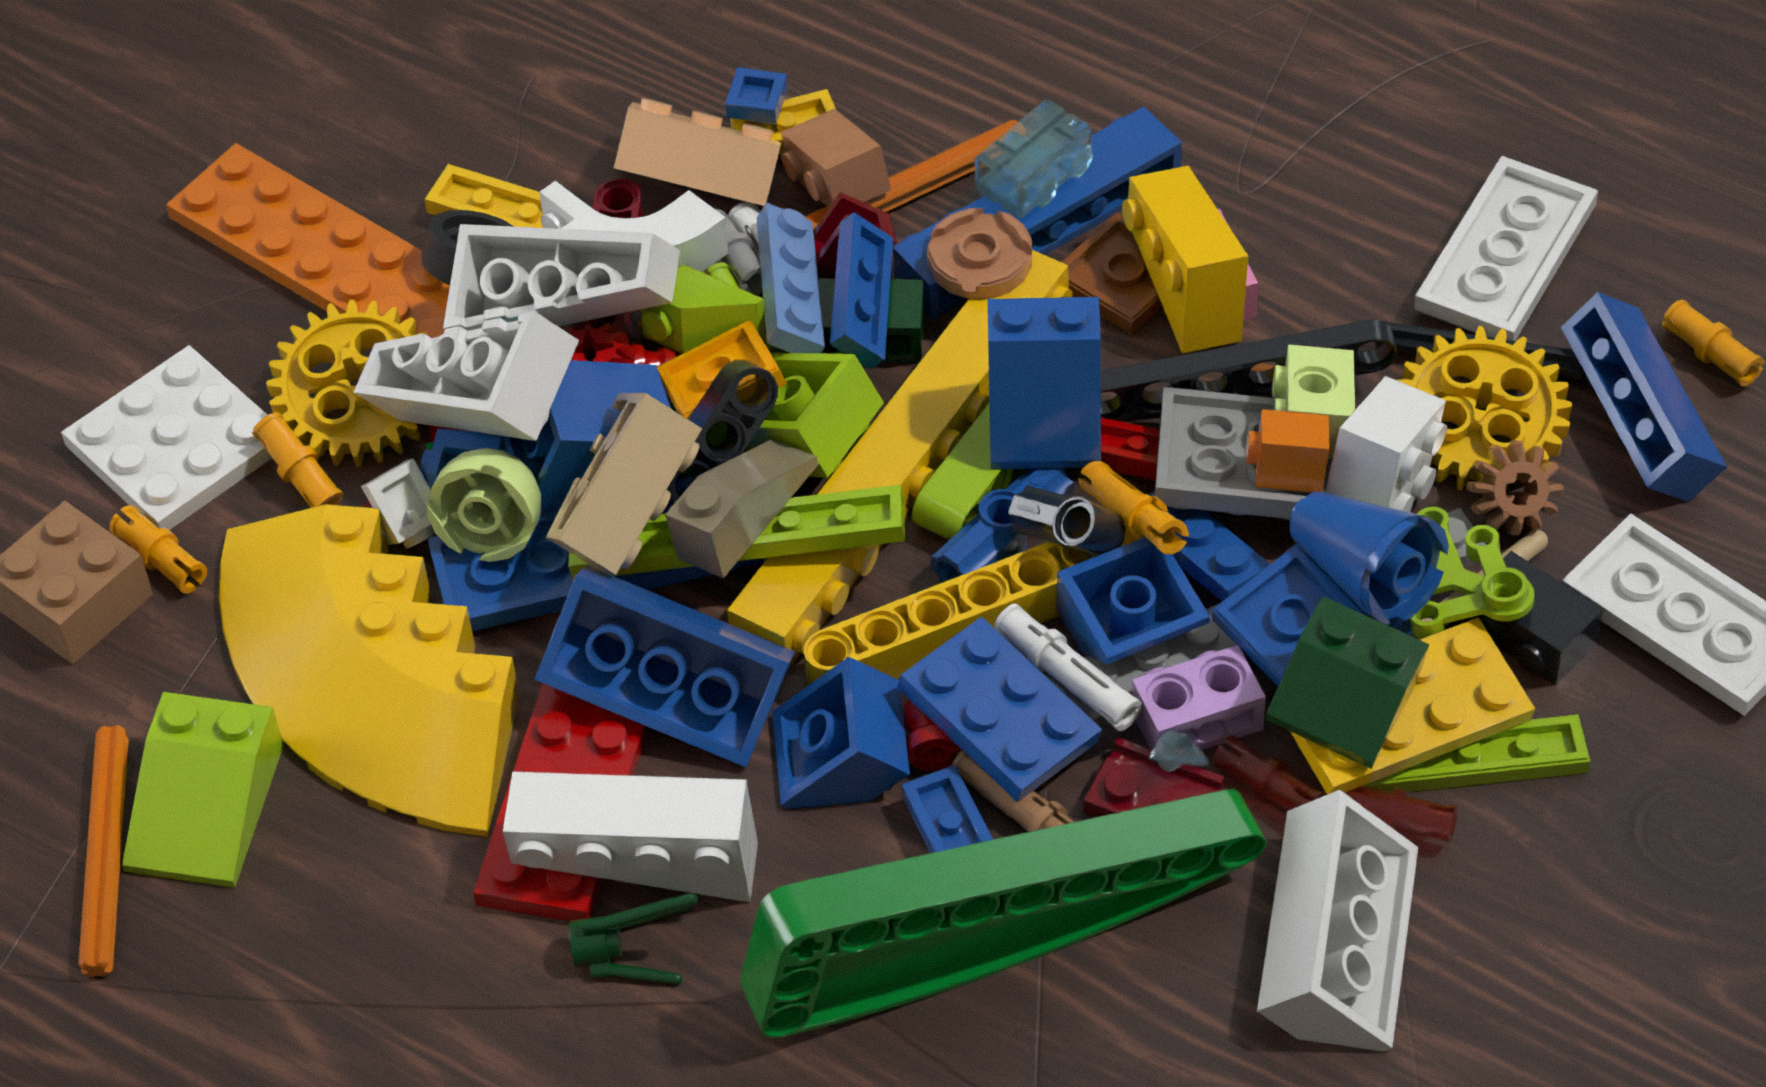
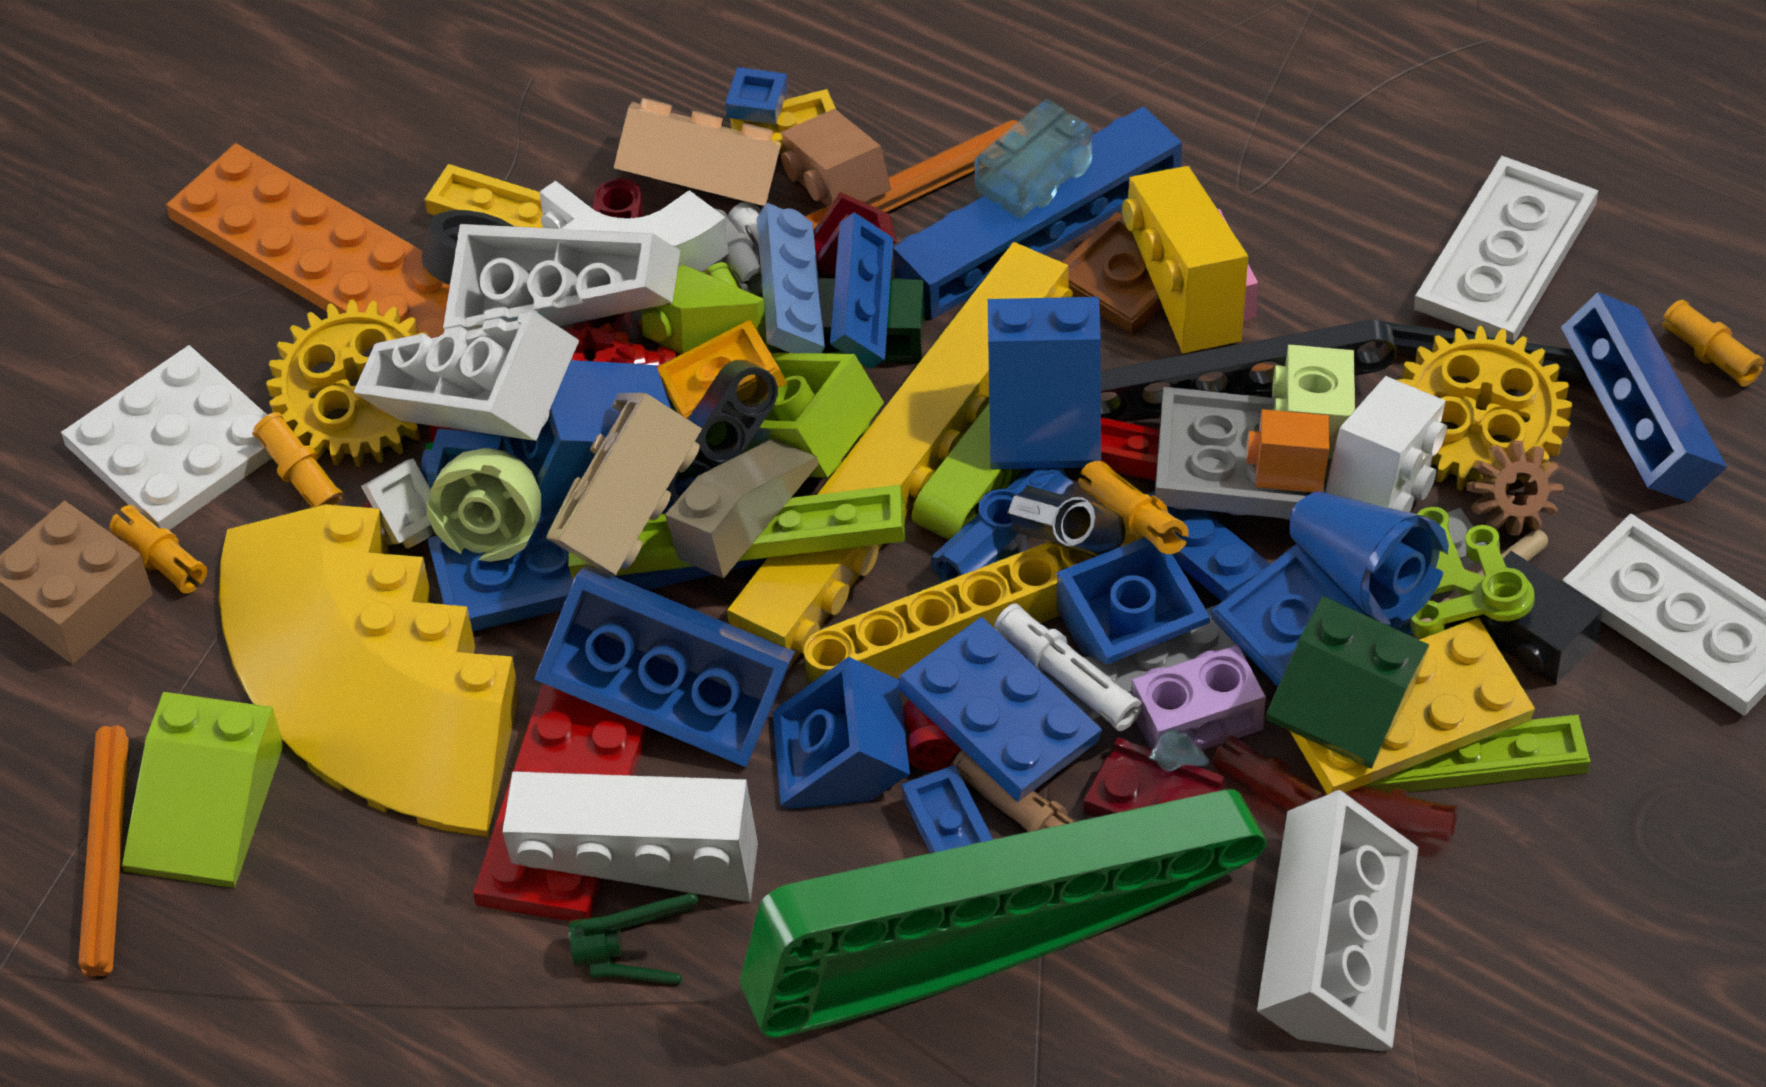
nougat tile [927,208,1032,299] -> none

